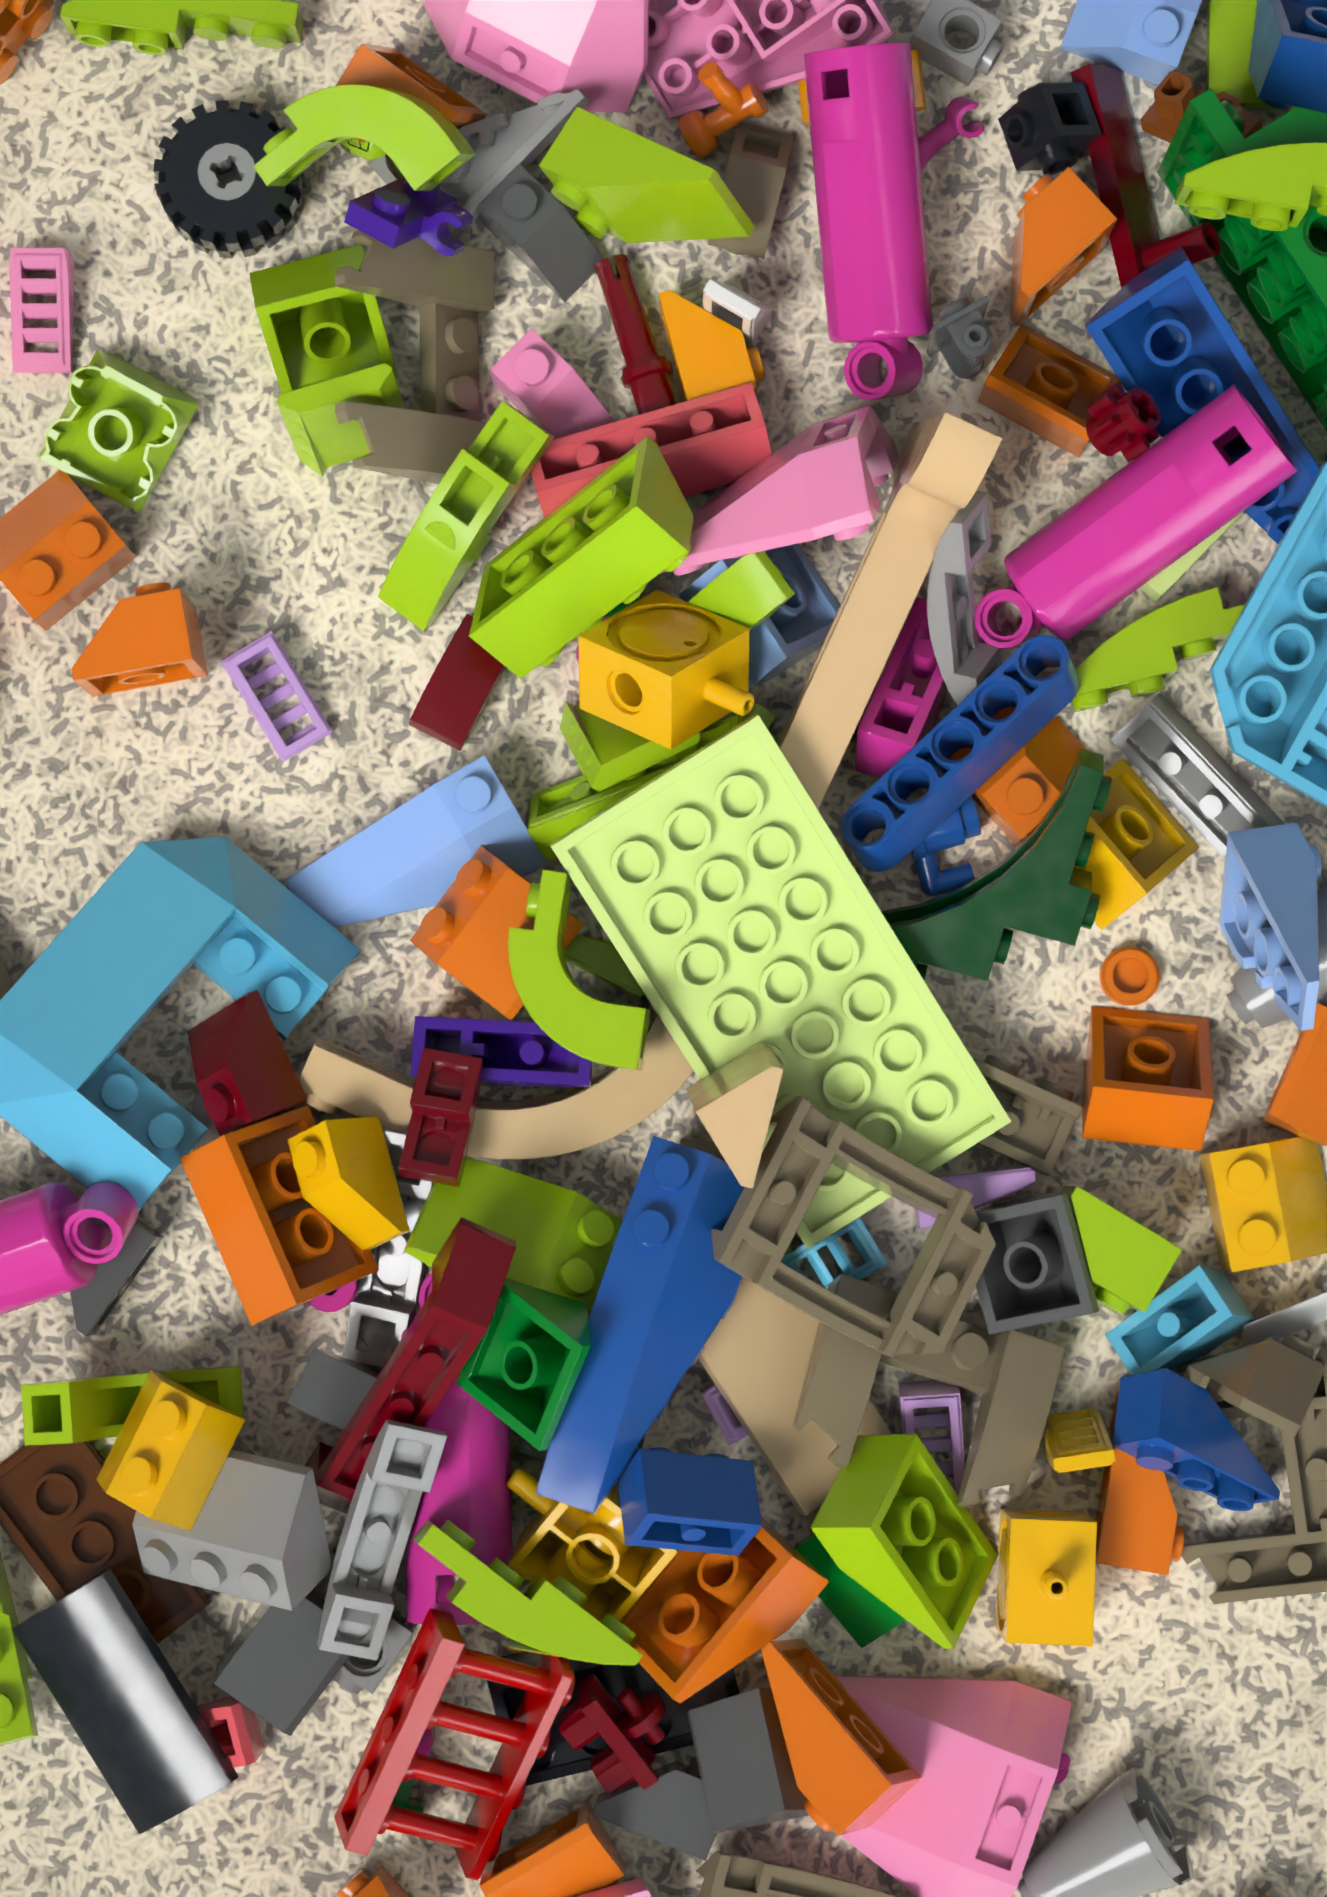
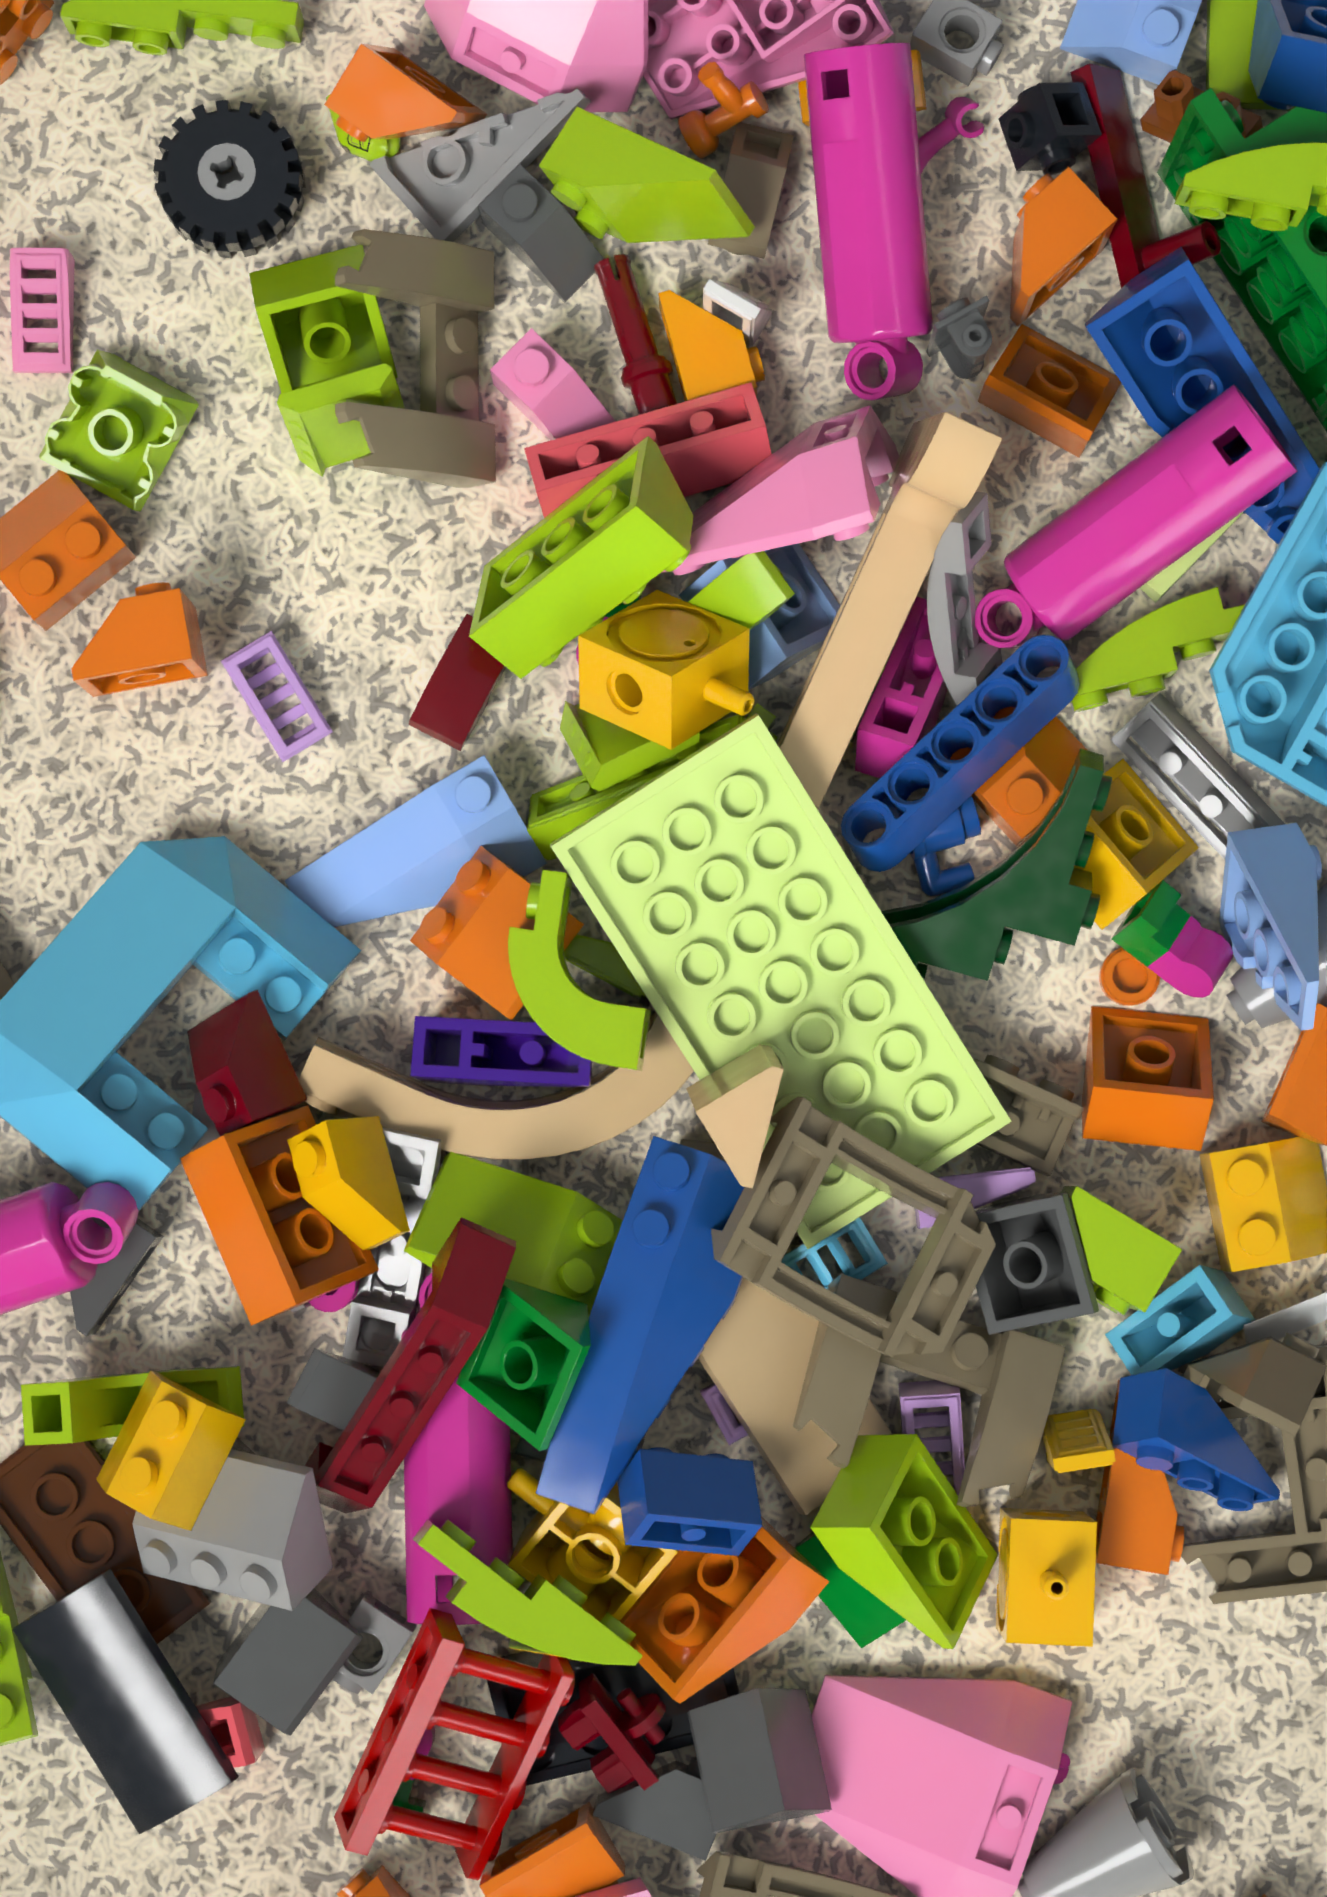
lime arch [253,84,476,191] -> none
light grey slope [317,1419,447,1661] -> none
dark purple plate [344,177,474,257] -> none
lime slope [378,401,554,632] -> none
dark red slope [398,1048,484,1187] -> none
orange slope [761,1638,922,1836] -> none
dark red gear [1086,382,1161,462] -> none
none -> leg [1111,880,1233,998]

